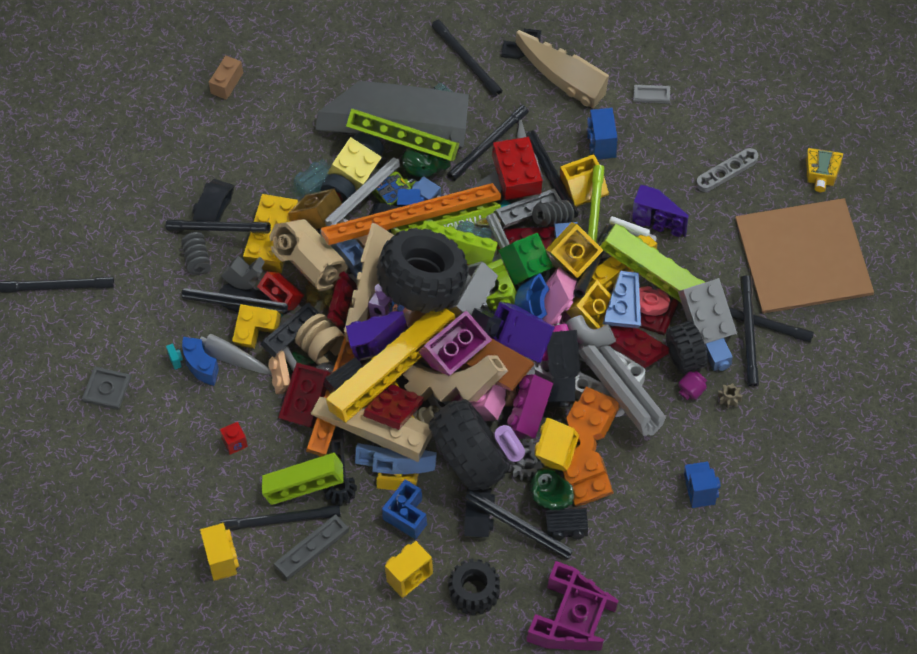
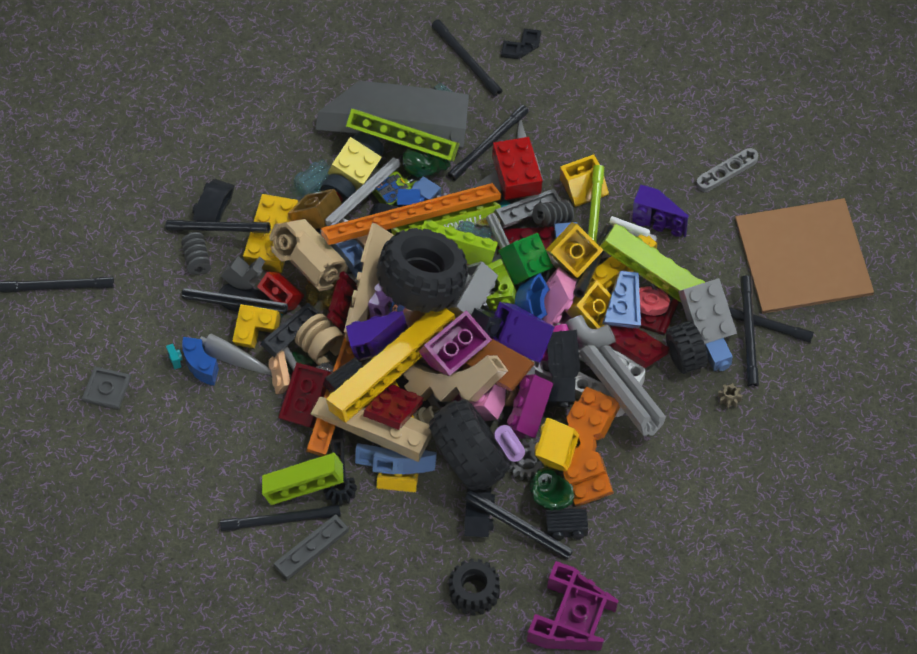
yellow brick [200,523,239,581] -> none
medium nougat brick [209,55,243,100] -> none
red brick [220,421,248,455] -> none
blue brick [382,479,427,540] -> none
yellow brick [385,541,433,598] -> none
tan wedge [516,30,609,109] -> none
black axle [526,130,579,218] -> none
blue brick [587,108,617,160] -> none
light grey tile [634,85,670,103] -> none
magenta head [678,371,707,400] -> none
blue brick [684,461,720,508] -> none
yellow torso [806,148,843,192] -> none

